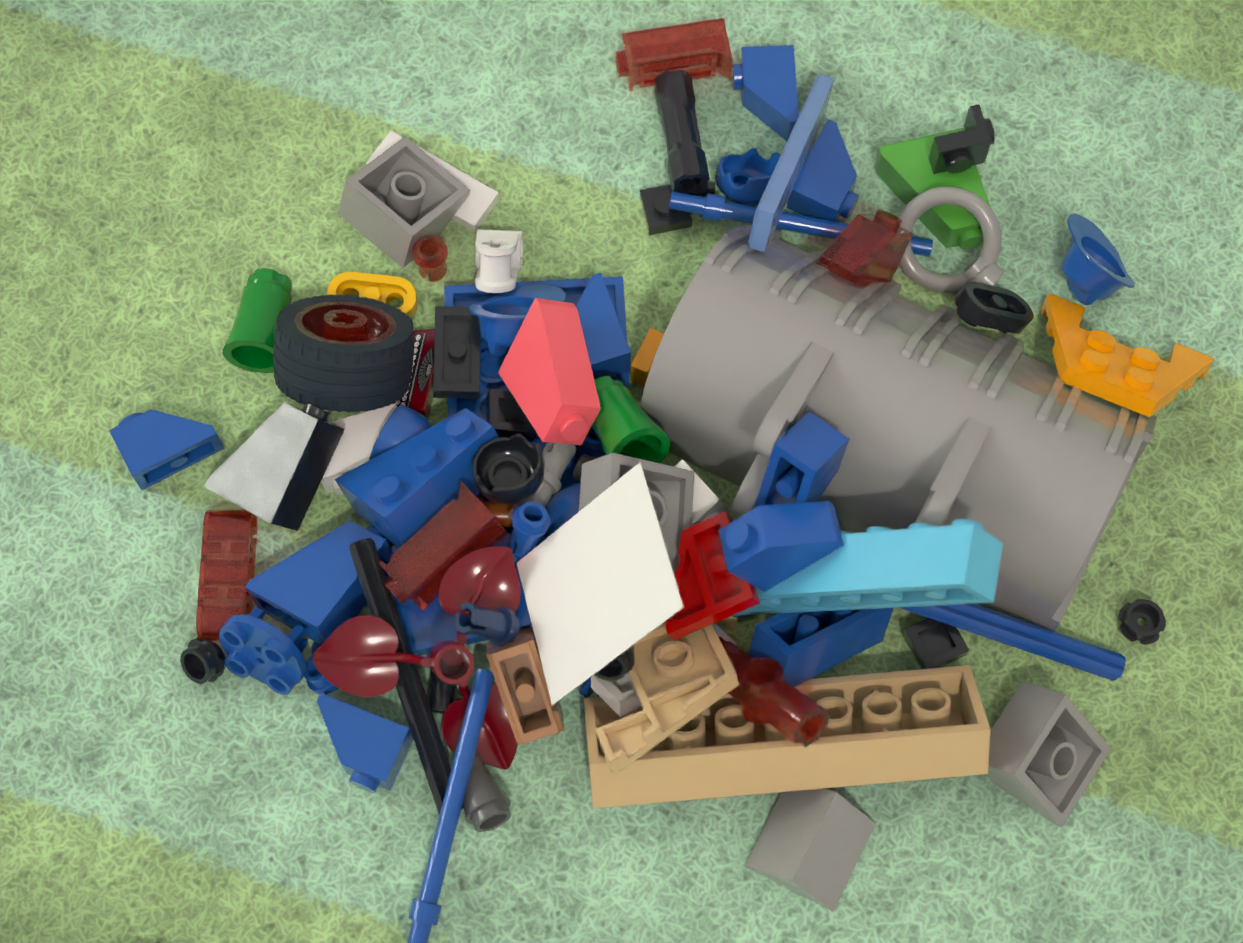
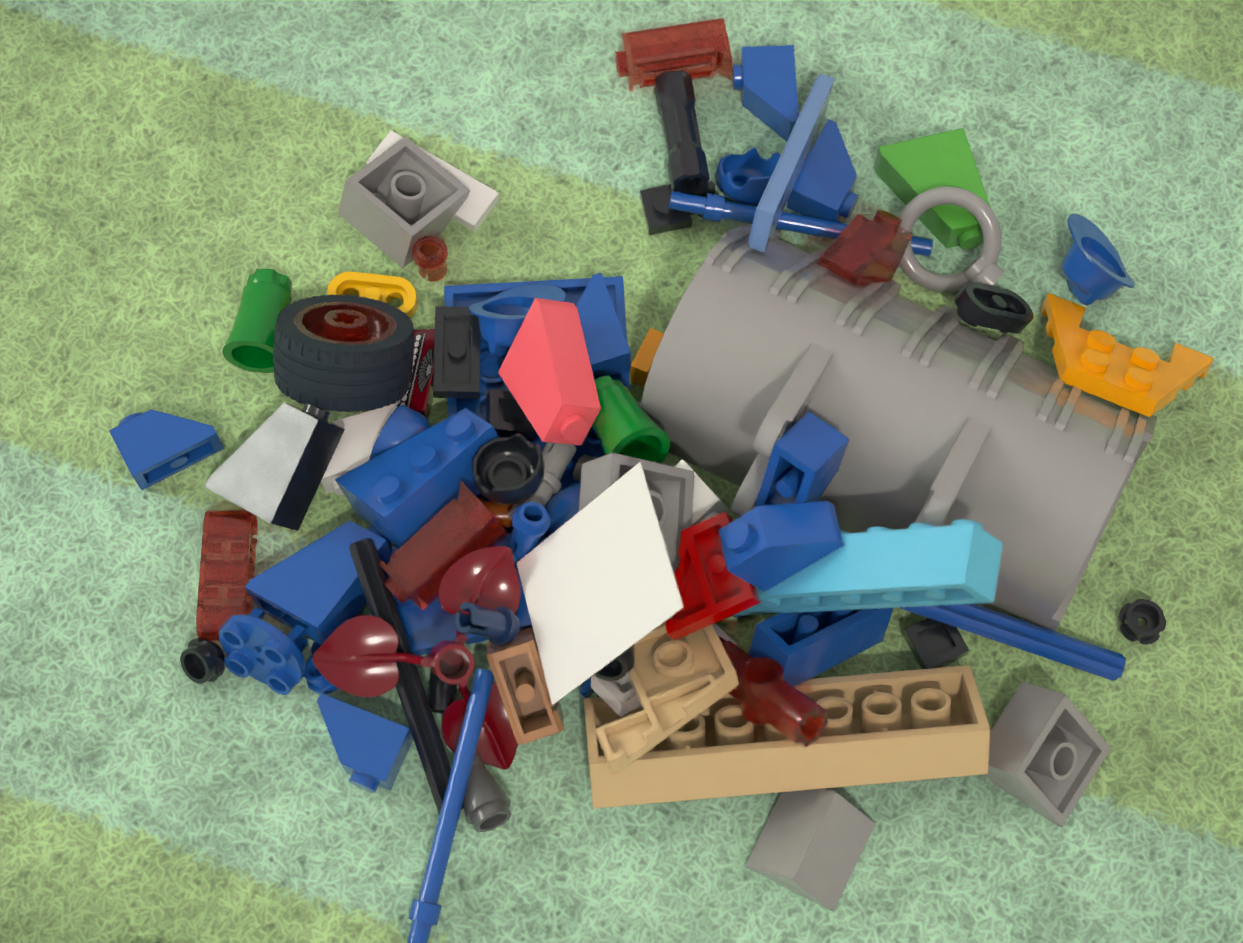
white piece [475,229,523,293] -> none
black bracket [929,104,995,174] -> none

